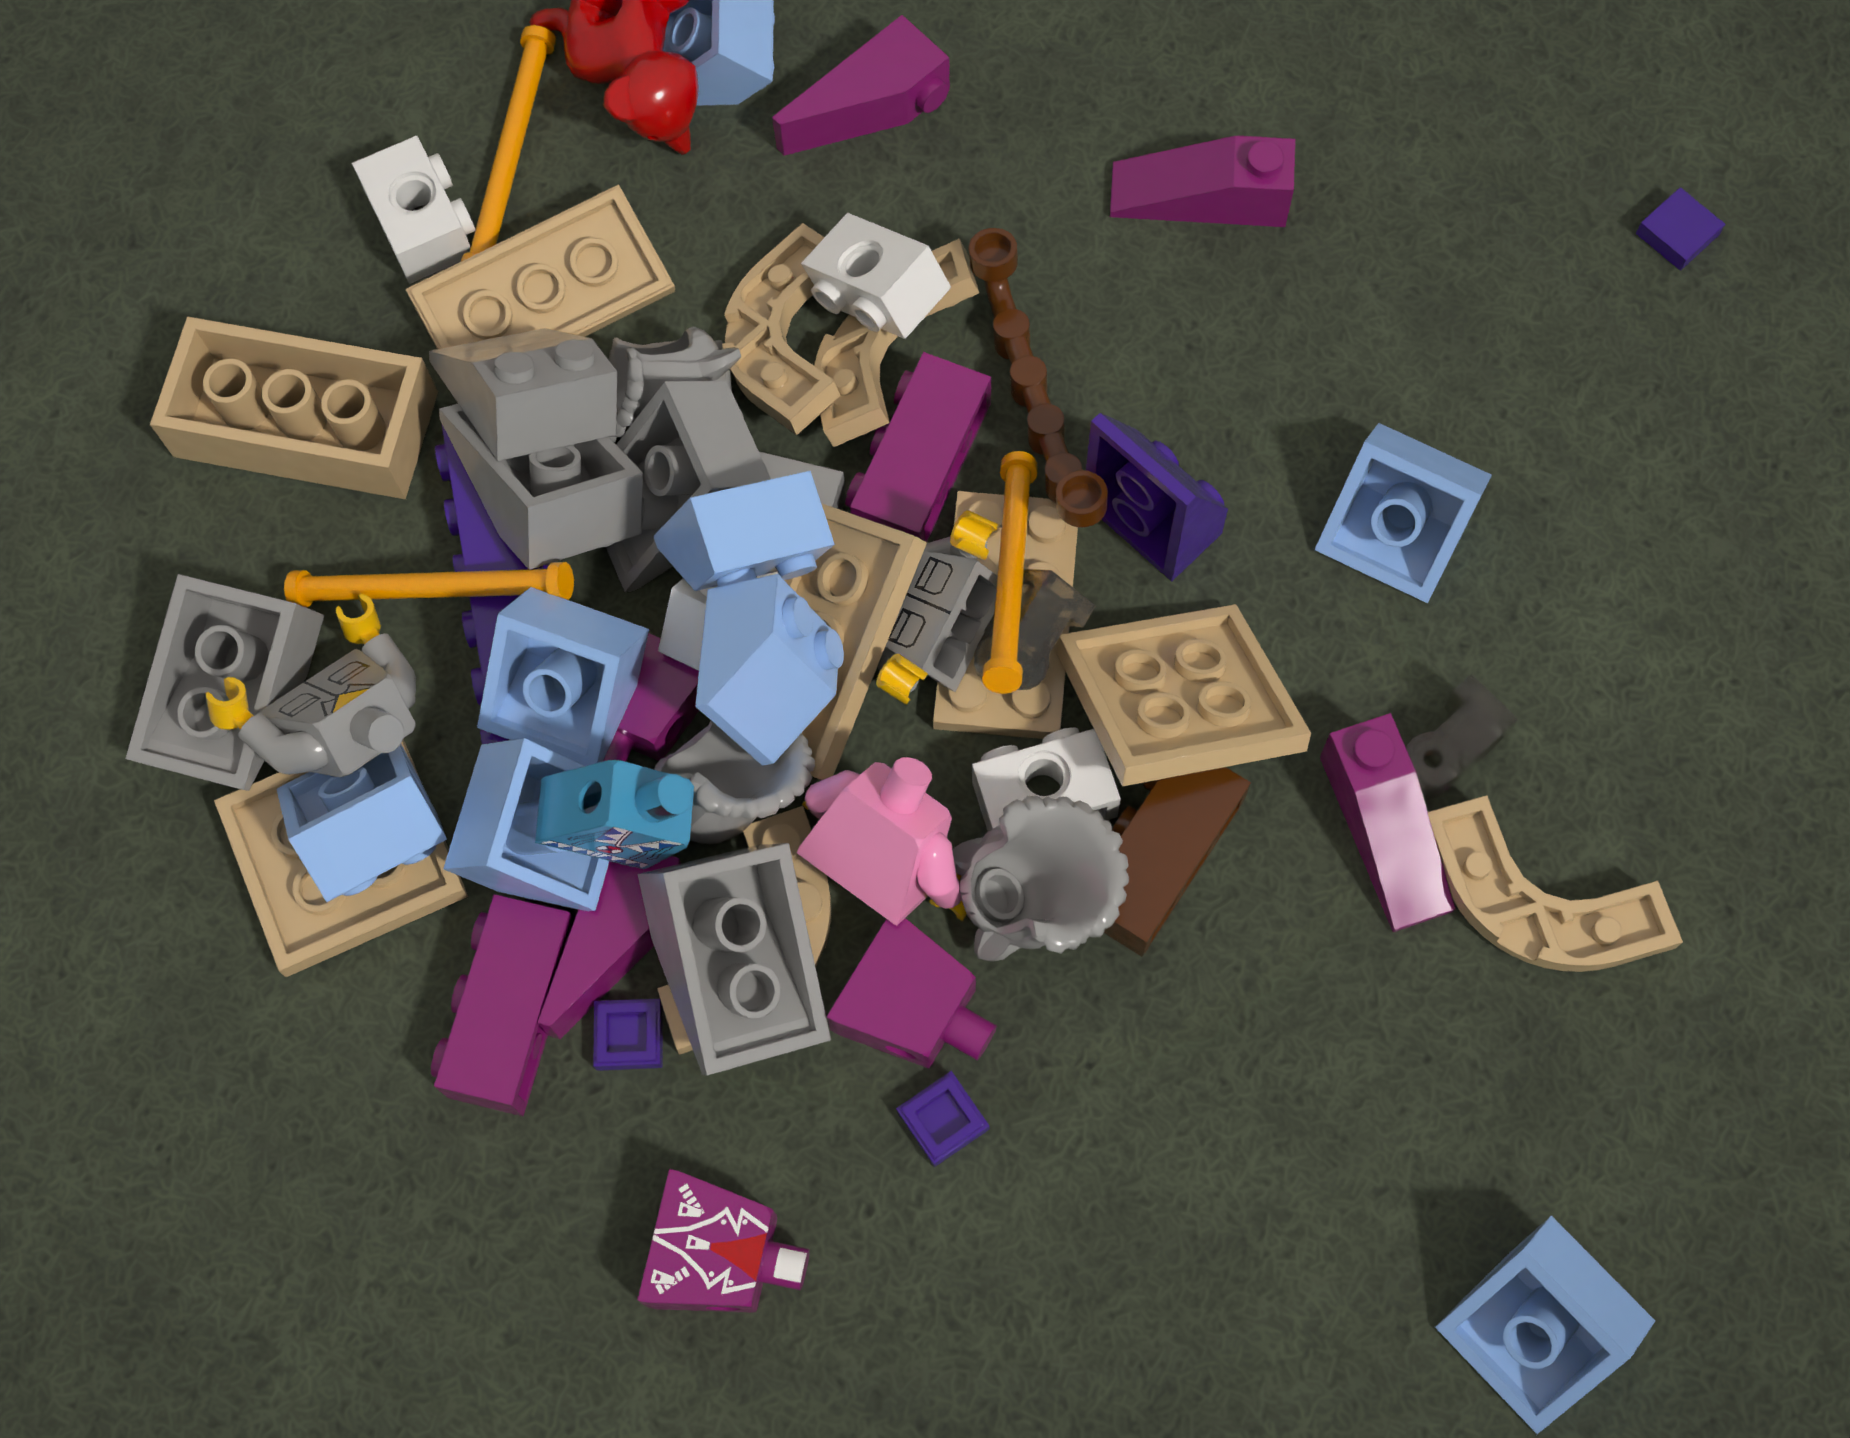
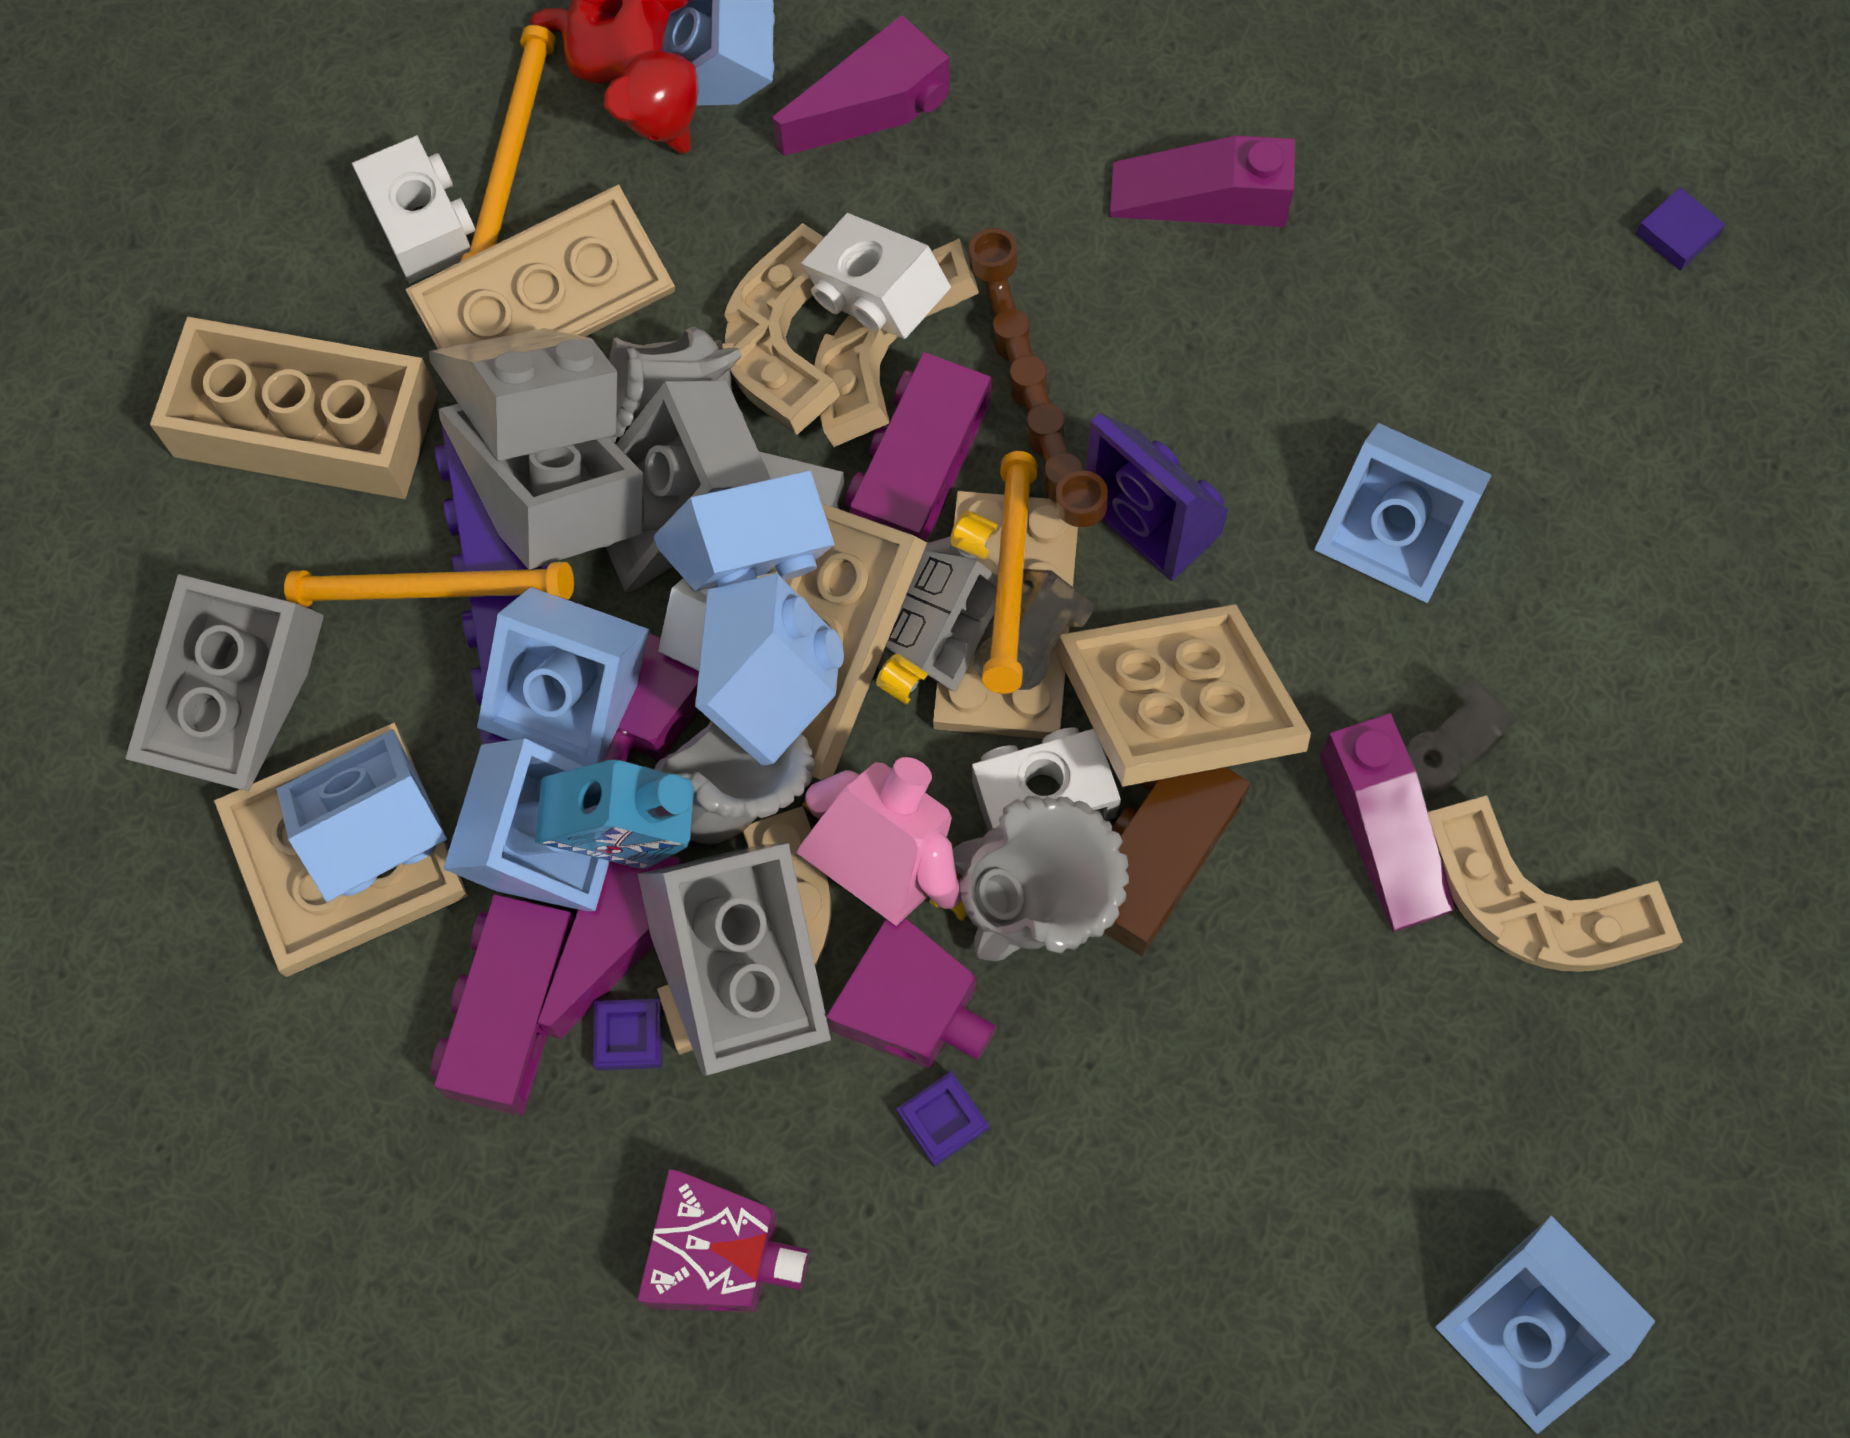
light grey torso [205,594,416,778] -> none

